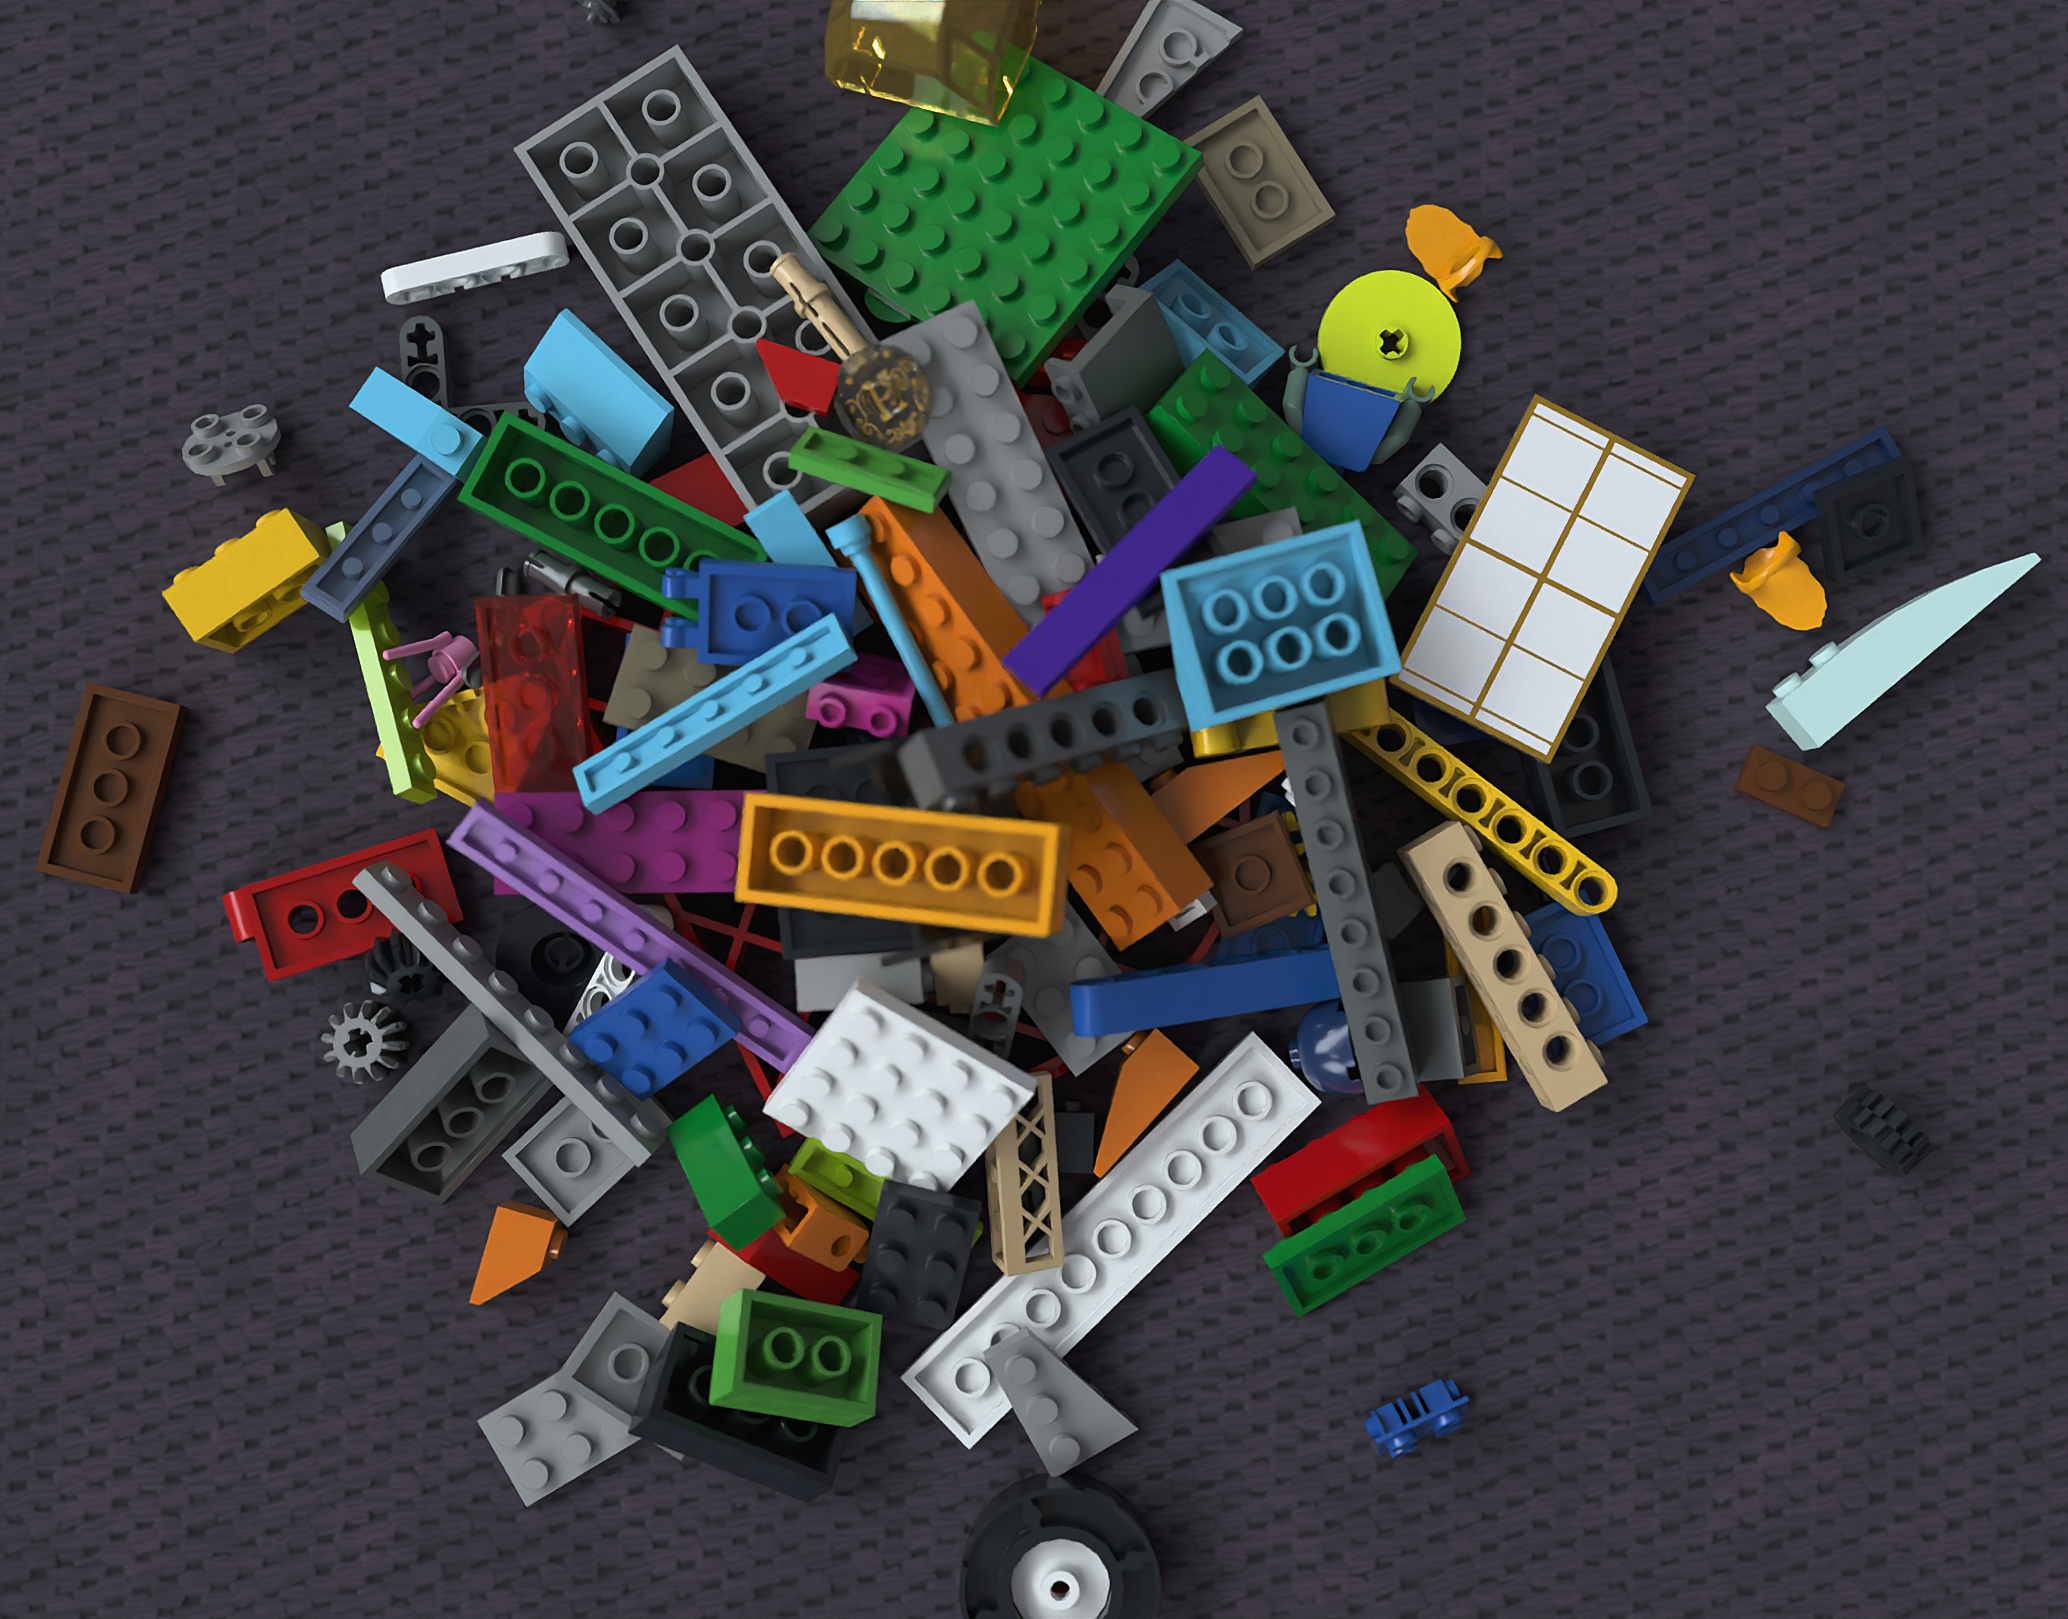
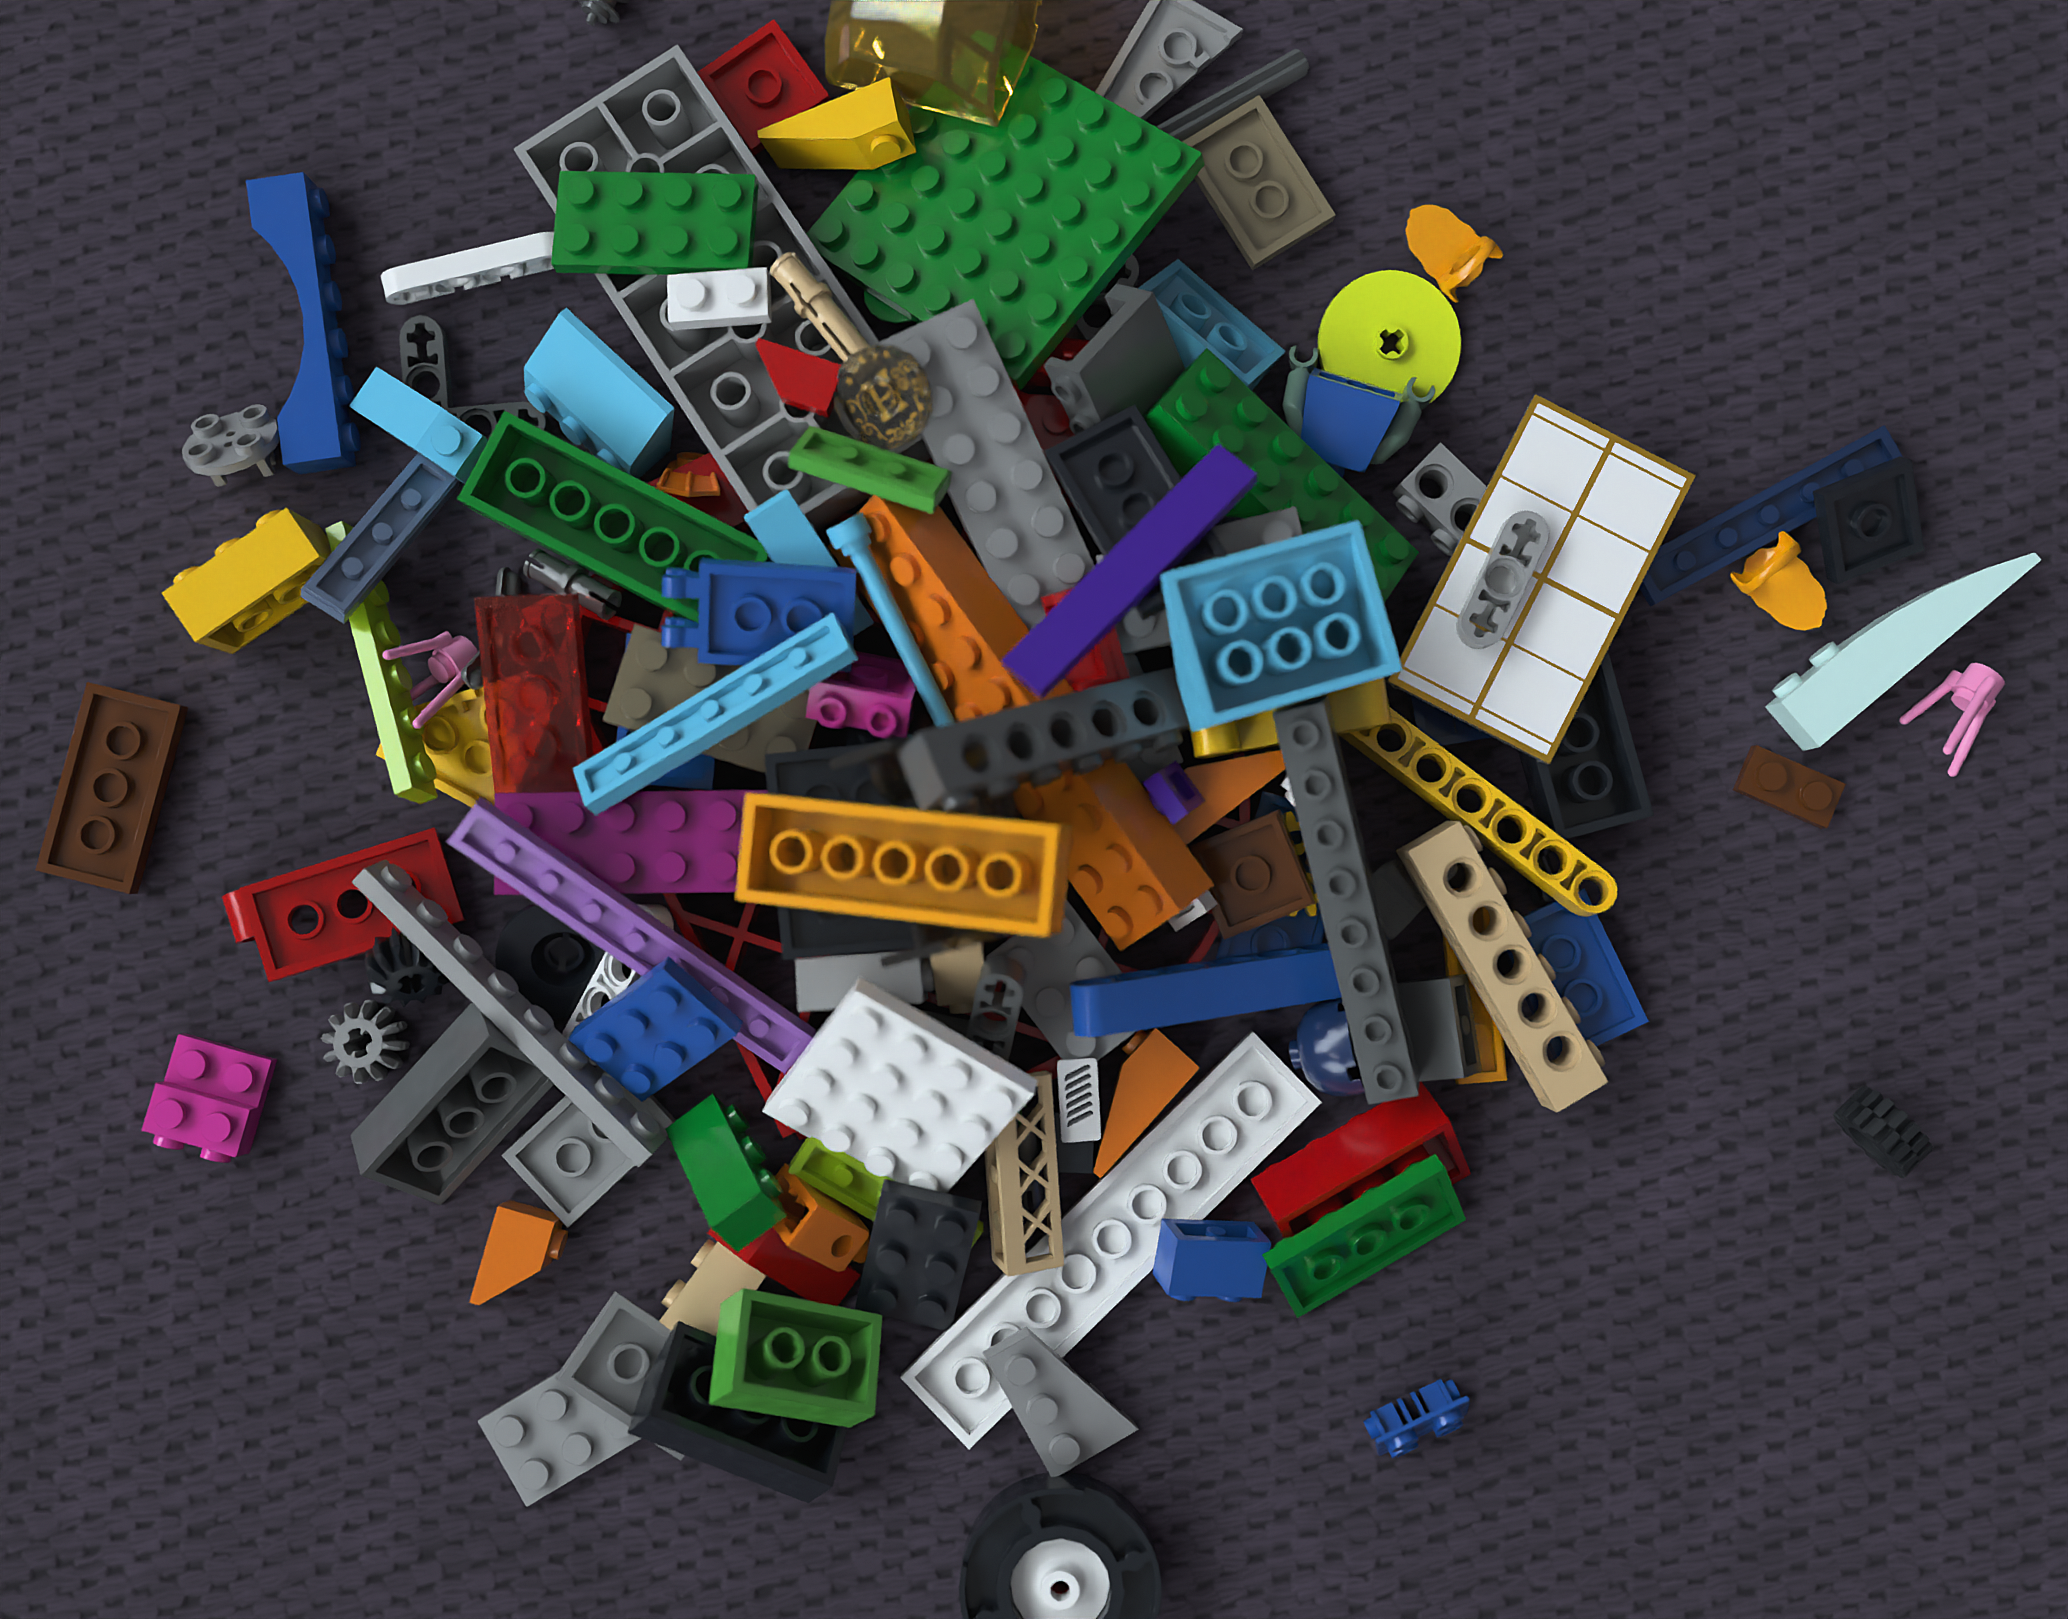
none -> dark pink plate [141,1033,277,1163]
none -> blue arch [246,172,361,475]
none -> green plate [551,171,759,275]
none -> orange piece [657,452,720,497]
none -> white plate [667,267,772,330]
none -> red plate [697,19,831,156]
none -> yellow slope [757,77,916,170]
none -> white sticker [1057,1058,1101,1143]
none -> dark purple plate [1143,760,1205,824]
none -> blue brick [1152,1218,1271,1302]
none -> dark grey axle [1156,49,1309,141]
none -> light grey beam [1456,511,1549,649]
none -> bright pink plant [1900,663,2005,777]

